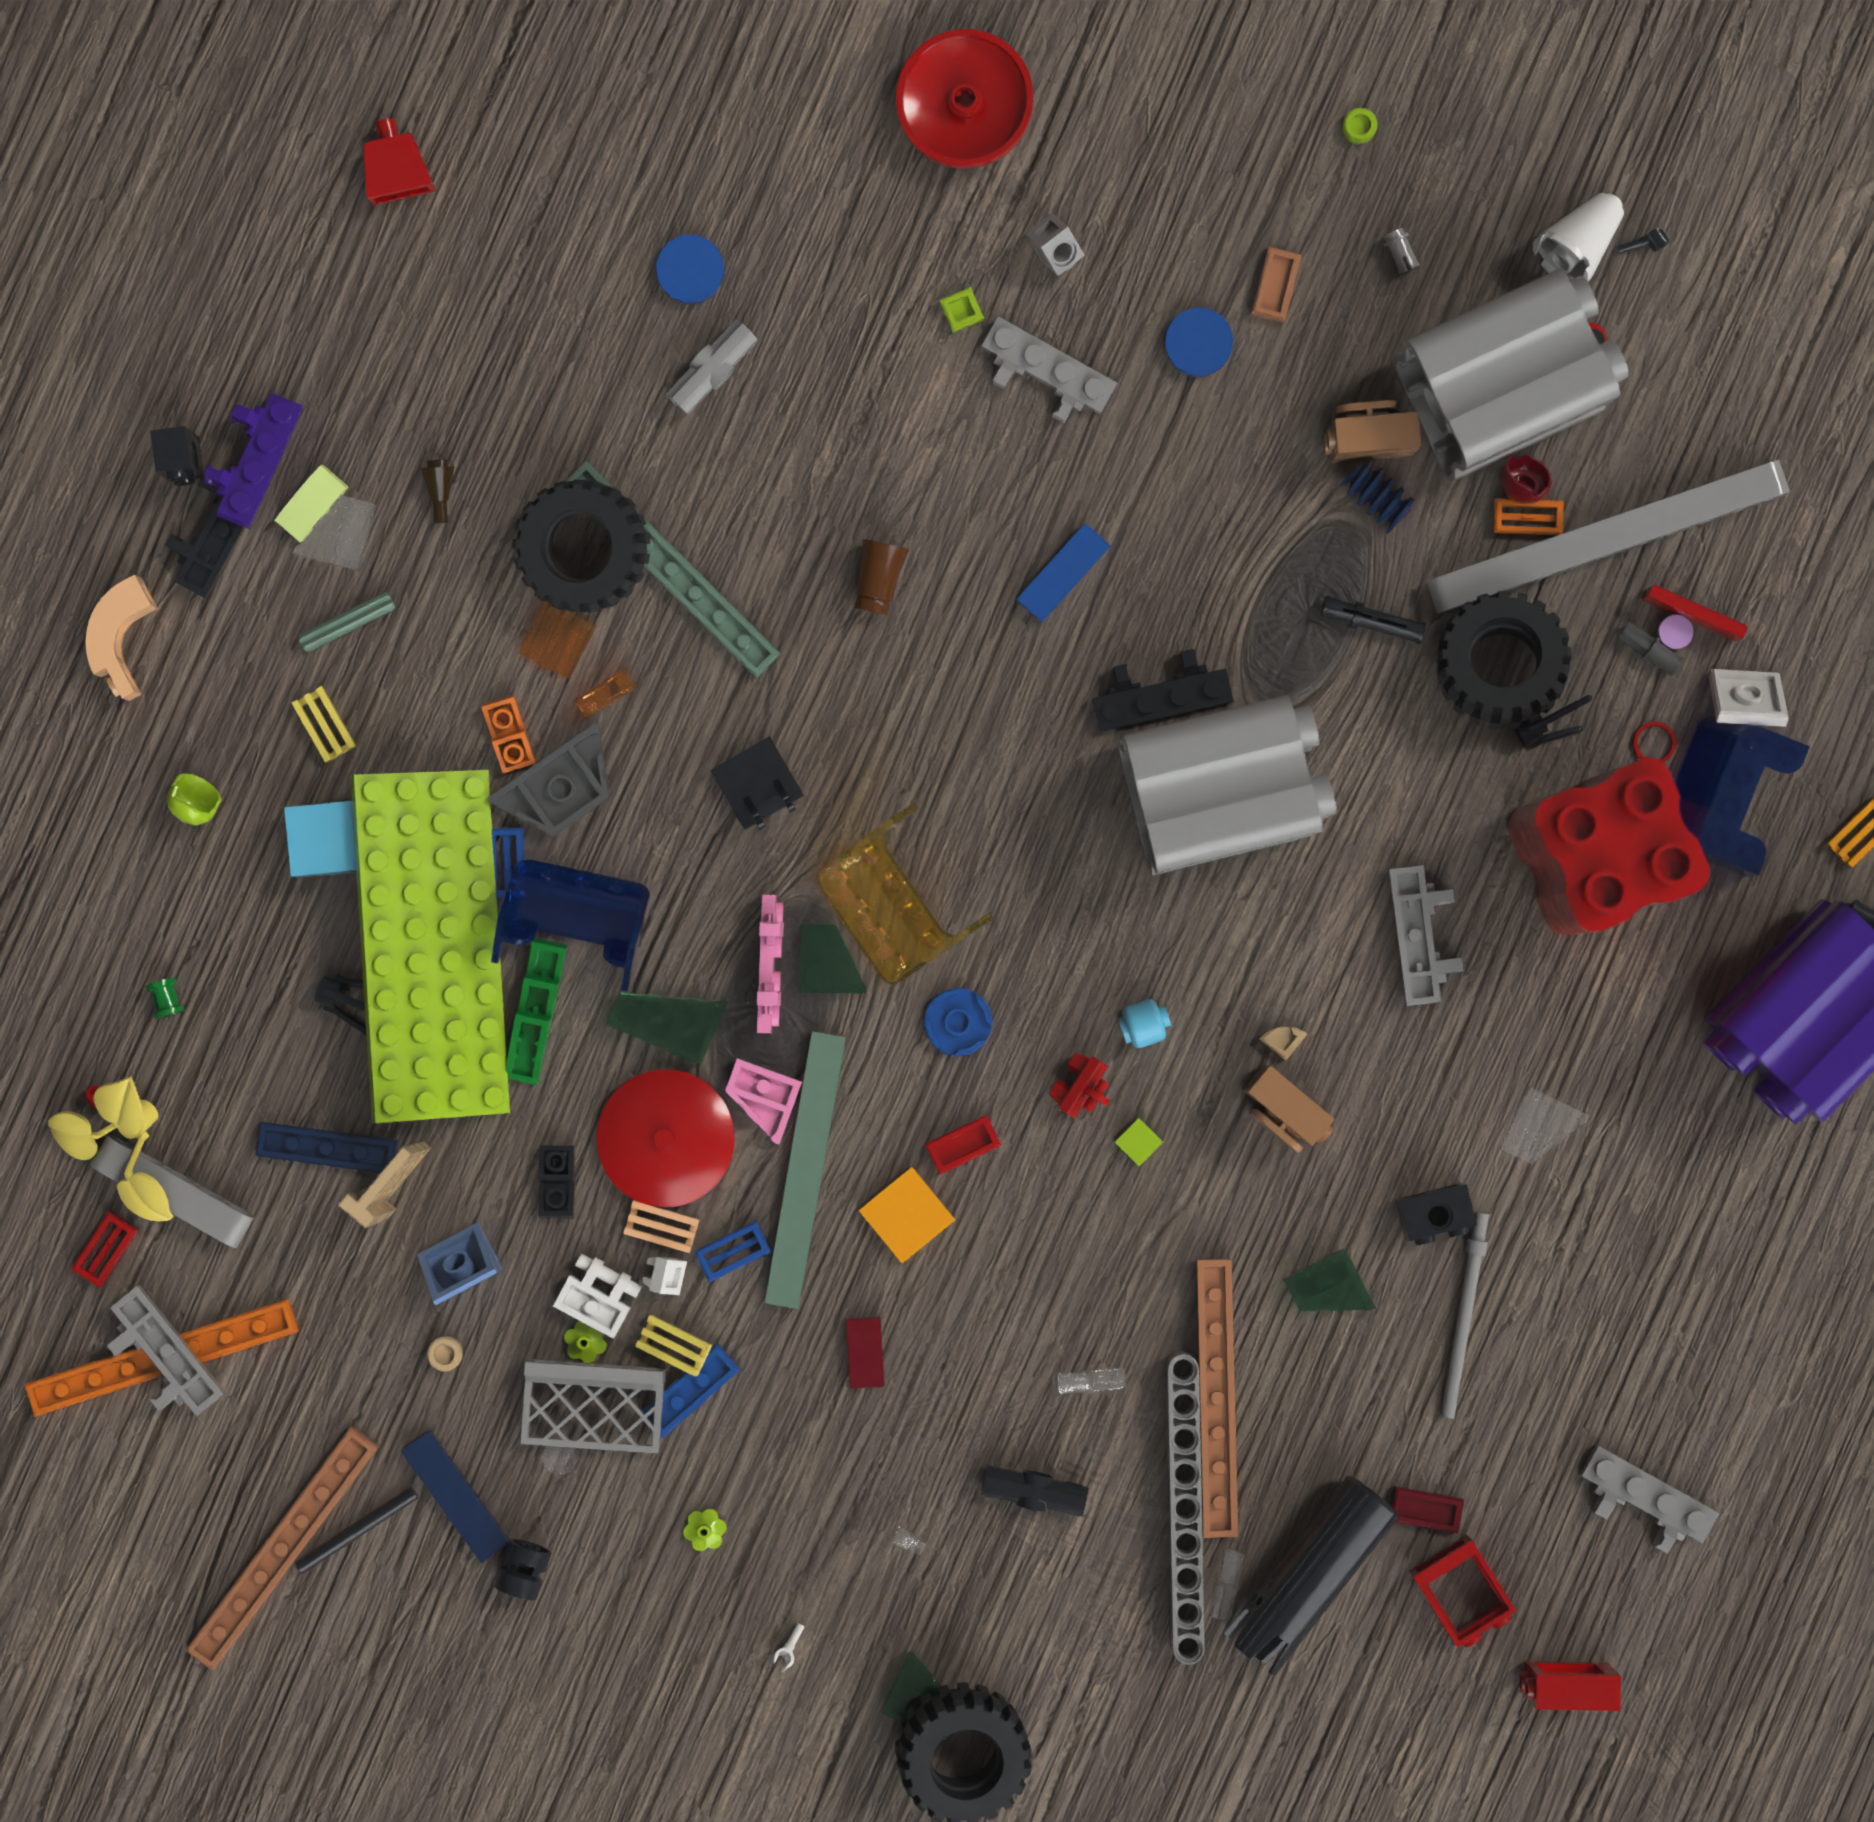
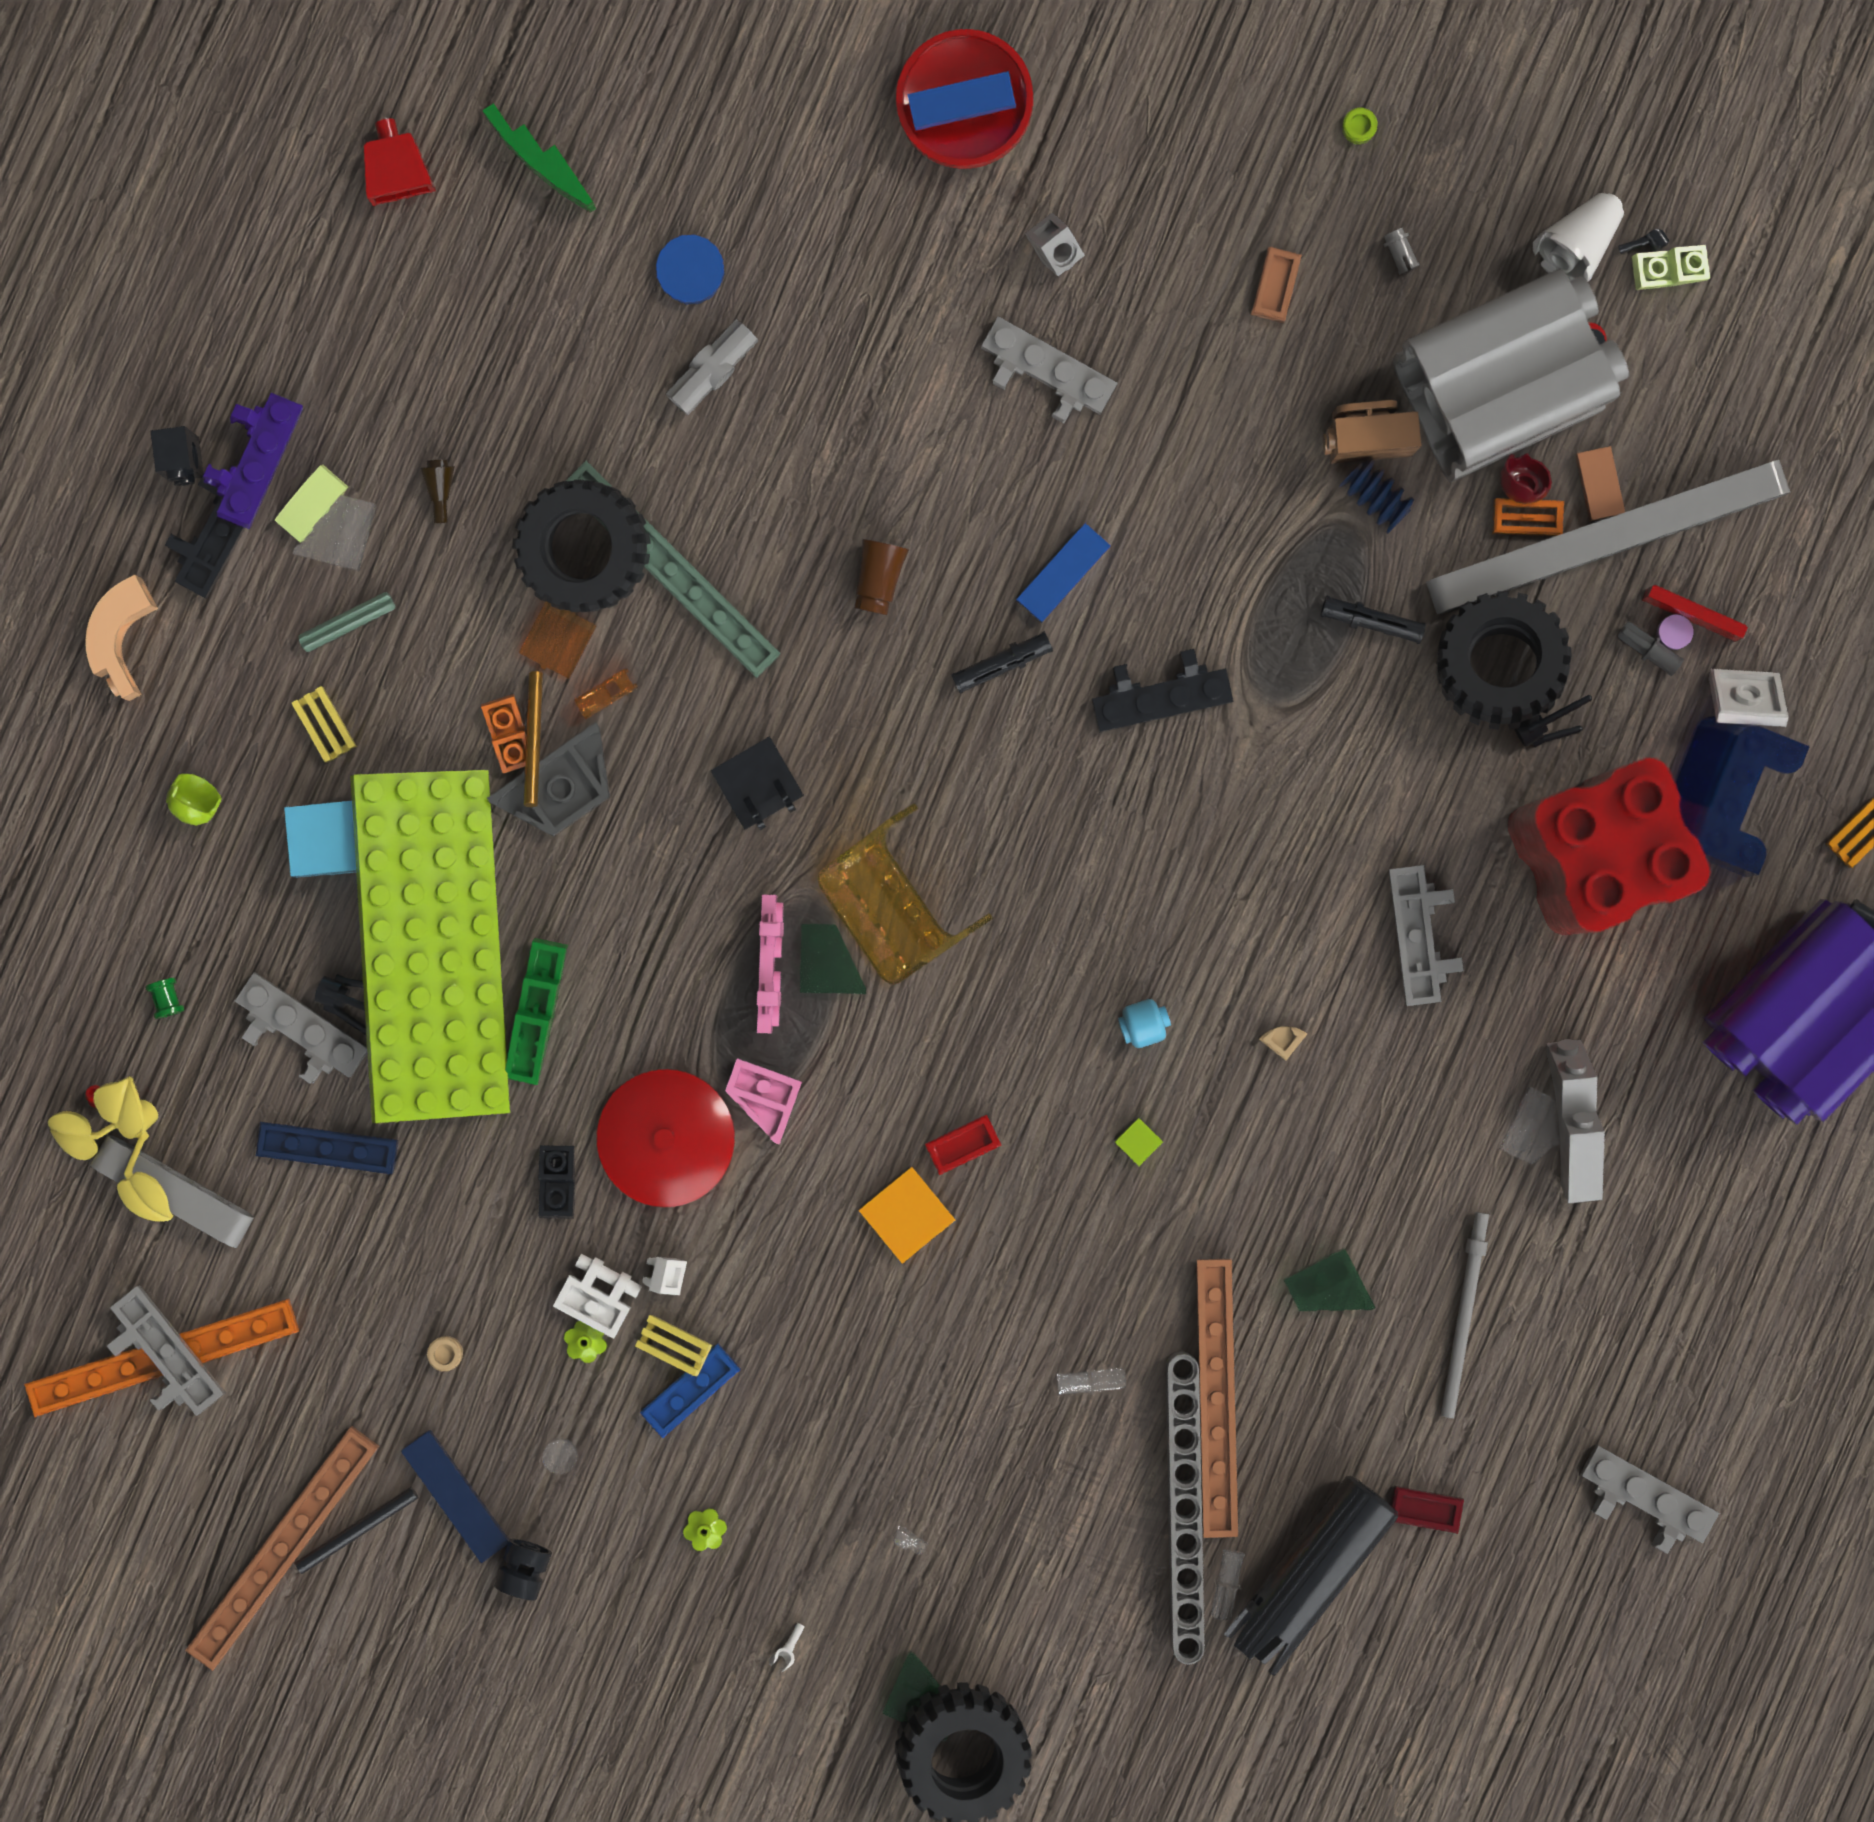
red tile [71,1211,140,1288] -> none
tan fence [339,1142,431,1228] -> none
medium blue slope [417,1222,503,1305] -> none
blue tile [491,828,526,898] -> none
clear blue windscreen [491,860,650,992] -> none
light grey fence [520,1359,666,1454] -> none
clear green wing [606,992,728,1066] -> none
light nougat tile [623,1200,700,1253] -> none
blue tile [694,1220,771,1283] -> none
sand green tile [765,1031,846,1309] -> none
dark red tile [846,1317,885,1389] -> none
blue tile [924,988,993,1056] -> none
lime tile [939,287,984,333] -> none
black piece [981,1465,1089,1517] -> none
red hips [1049,1053,1110,1118] -> none
light grey brick [1118,695,1336,876] -> none
blue tile [1164,307,1233,377] -> none
medium nougat brick [1242,1064,1335,1153] -> none
black brick [1395,1182,1477,1245] -> none
red window [1409,1535,1516,1648] -> none
red window [1519,1661,1621,1711] -> none
red piece [1633,721,1676,762] -> none
none -> light grey hinge [235,973,367,1084]
none -> green slope [482,103,596,213]
none -> pearl gold bar [524,671,543,807]
none -> blue tile [907,71,1016,131]
none -> black pin [951,631,1053,694]
none -> light grey arch [1547,1039,1605,1203]
none -> nougat tile [1575,446,1625,522]
none -> yellowish green slope [1631,245,1710,290]

